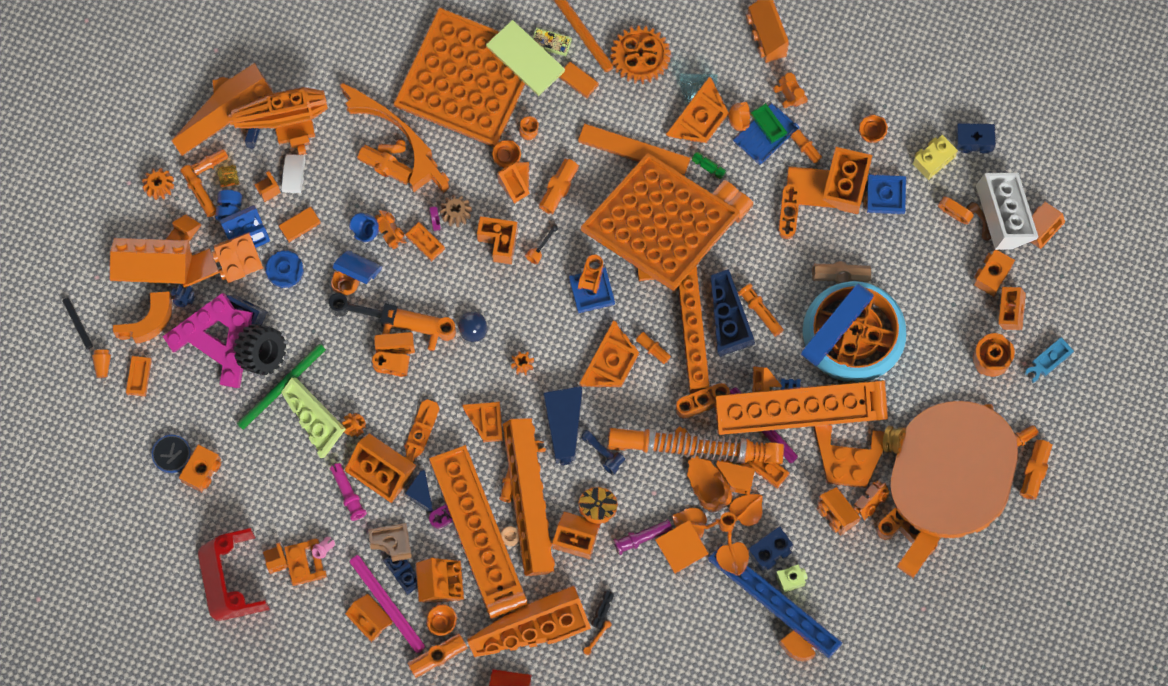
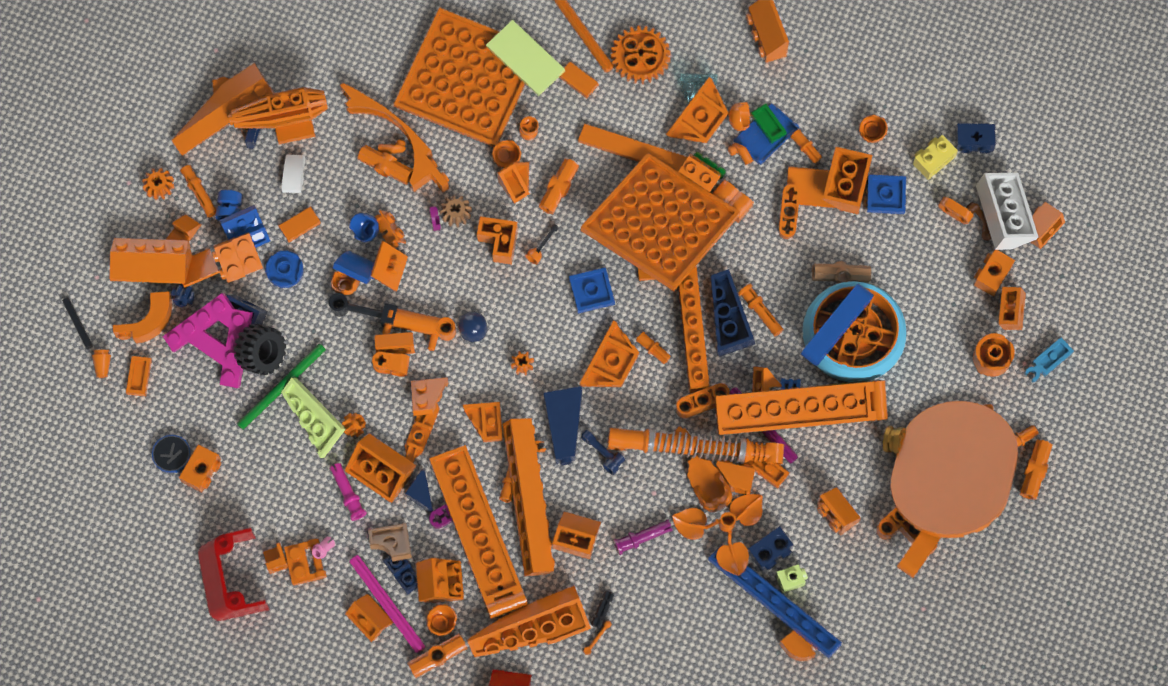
orange axle [191,149,228,176] -> none
clear yellow tile [217,165,240,187] -> none
orange panel [254,171,281,202] -> none
orange tile [289,135,310,155] -> none
orange plate [405,222,445,262] -> none
light nougat tile [501,526,519,547] -> none
tile [533,28,572,56] -> none
orange piece [578,255,603,294] -> none
tile [578,487,618,524] -> none
orange tile [655,520,709,574] -> none
orange piece [773,72,808,108] -> none
orange wing [814,425,885,488] -> none
orange hinge [853,480,890,521] -> none
none -> orange piece [371,241,408,291]
none -> orange wing [411,377,448,416]
none -> orange brick [678,153,721,192]
none -> orange arm [728,143,753,165]

